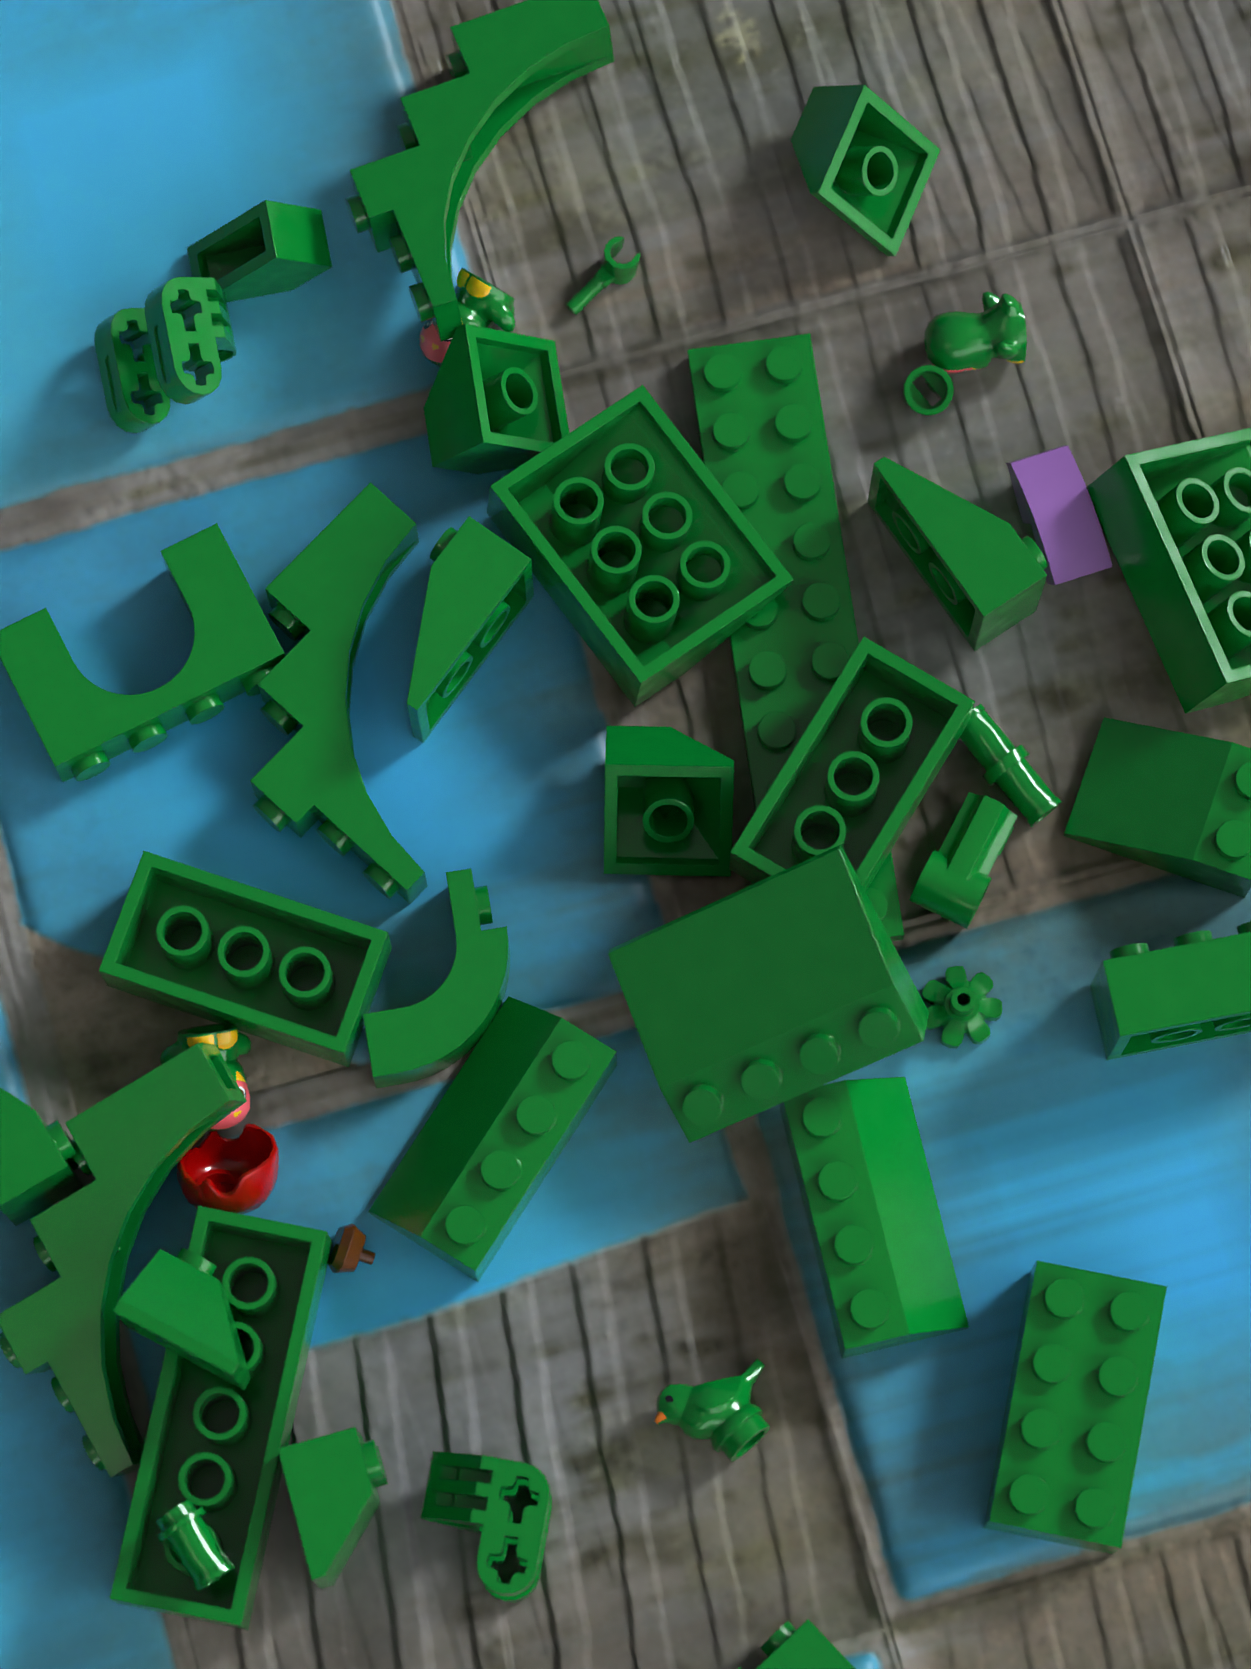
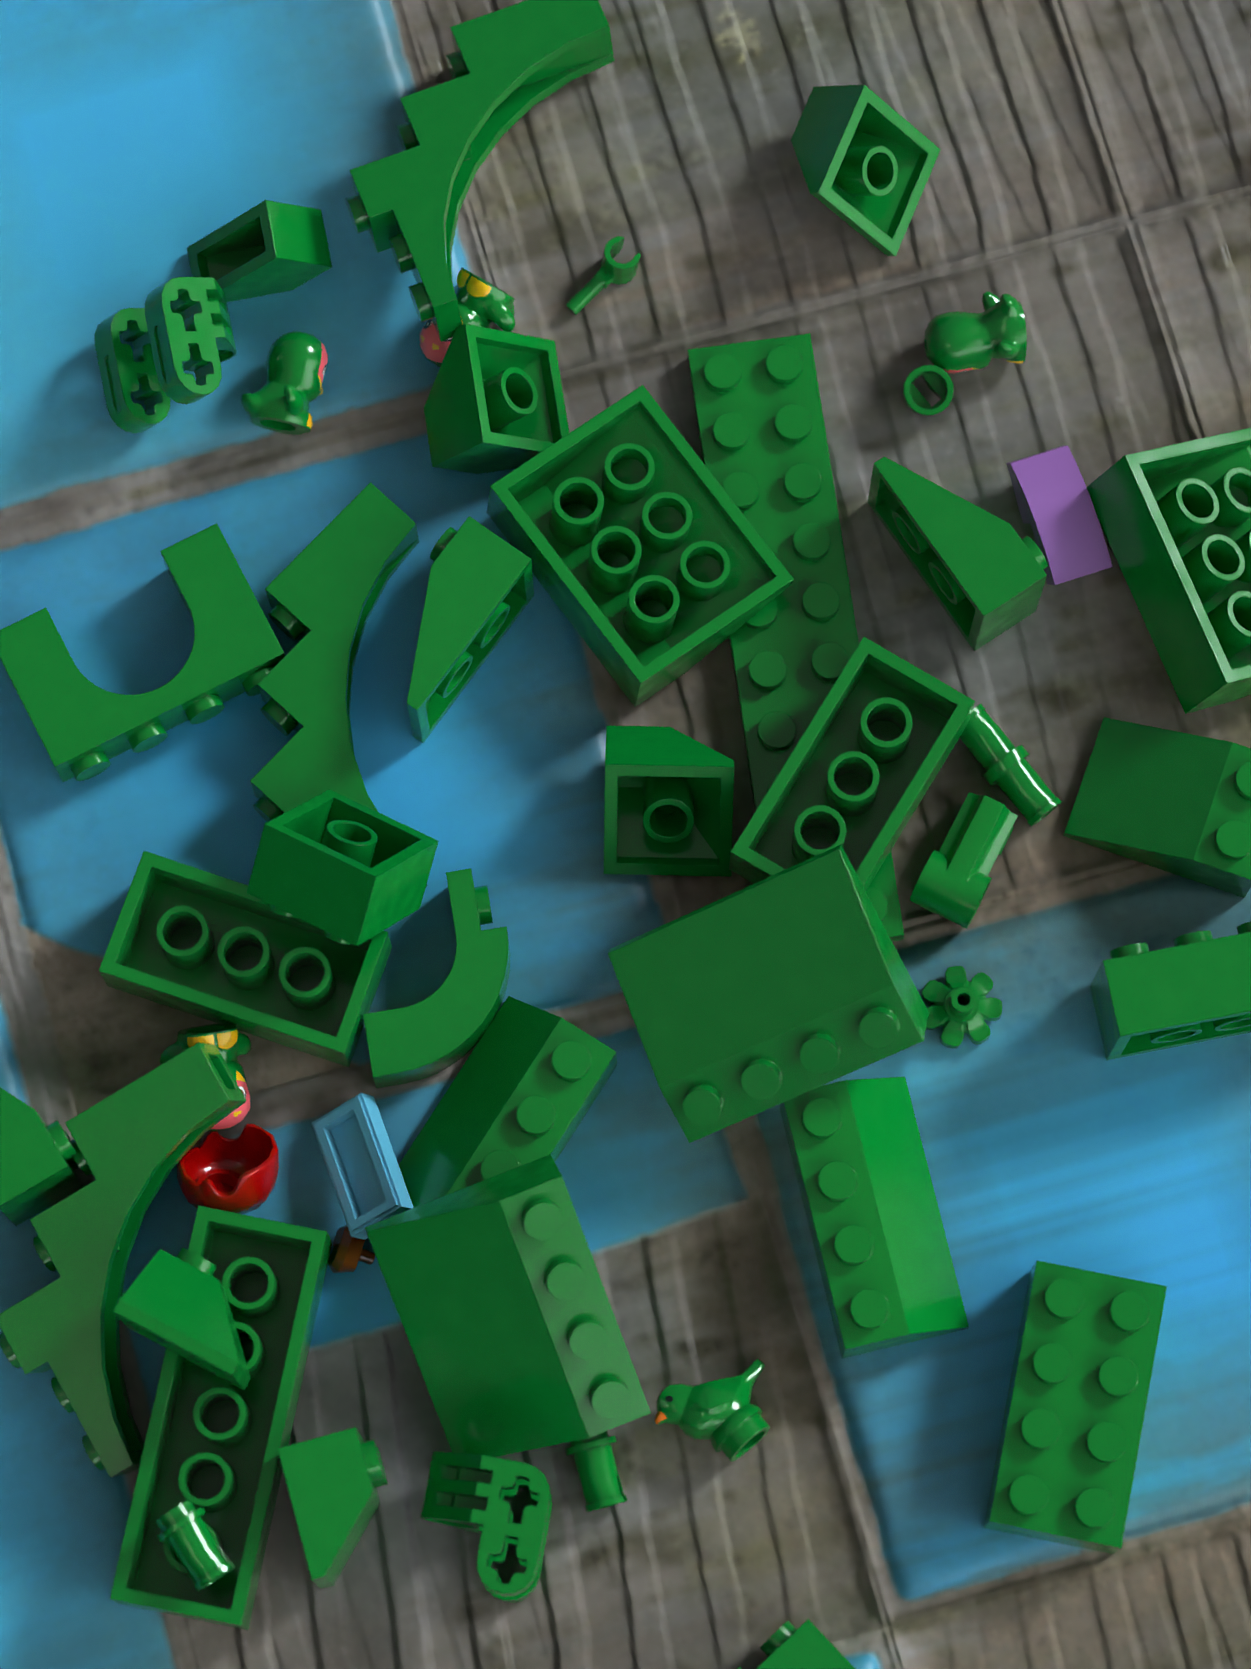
none -> green animal [240,332,328,435]
none -> green brick [246,789,439,946]
none -> medium azure tile [311,1092,414,1240]
none -> green slope [365,1155,651,1457]
none -> green pin [565,1431,628,1512]

